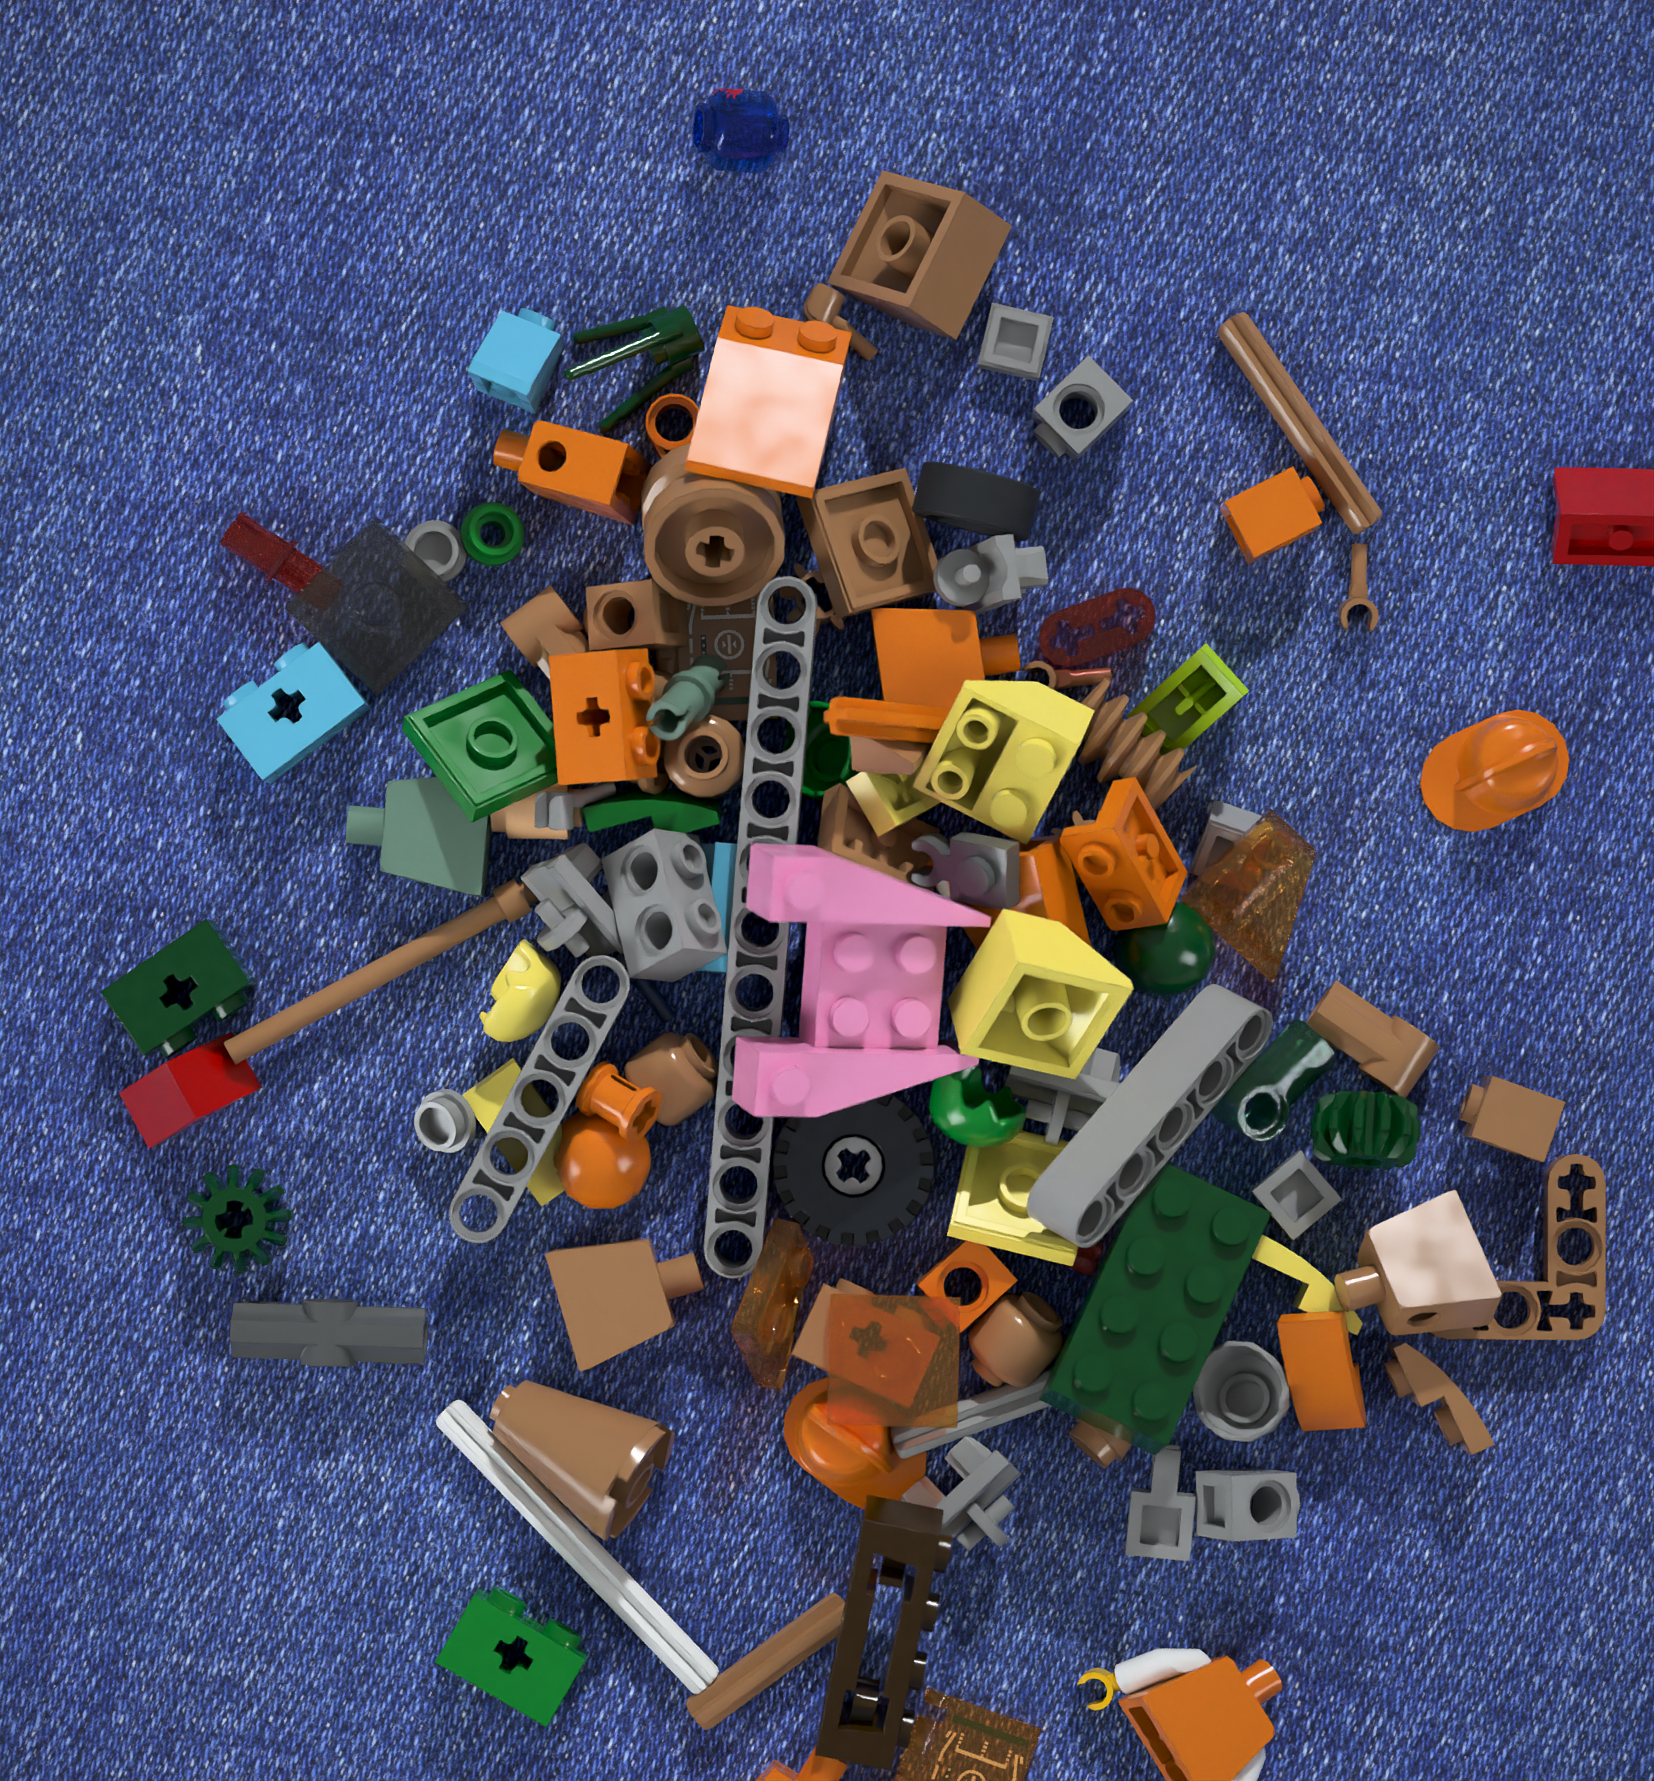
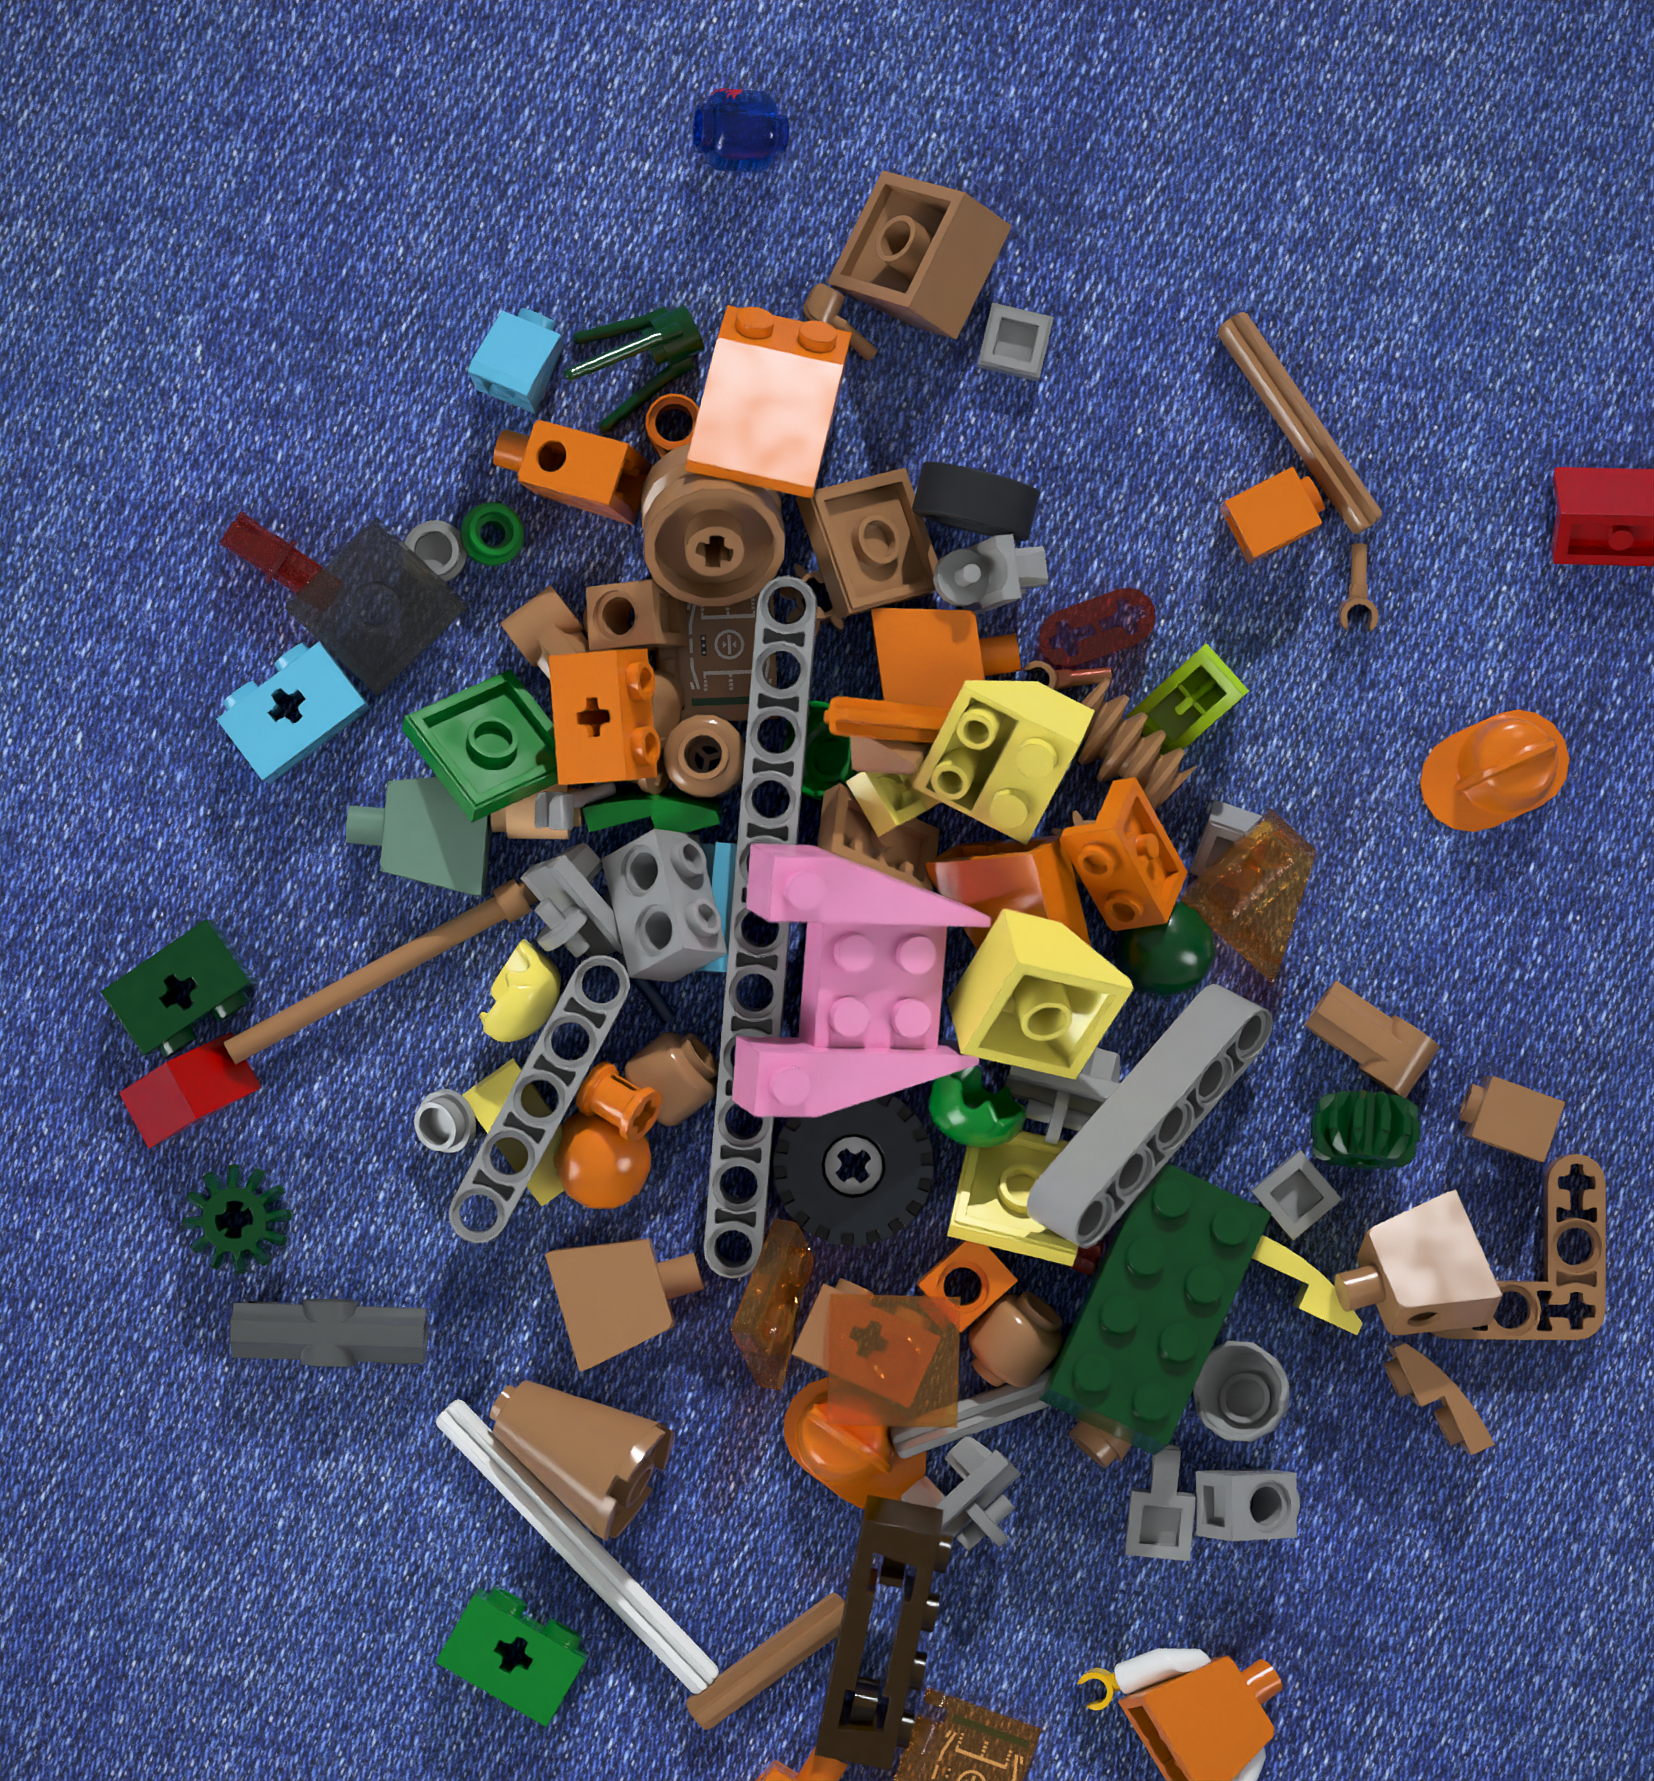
sand green pin [646,654,730,740] -> none
dark grey plate [911,831,1019,910] -> none
light grey brick [1031,355,1133,462] -> none
clear green piece [1211,1018,1336,1141] -> none
orange slope [1277,1310,1367,1431] -> none

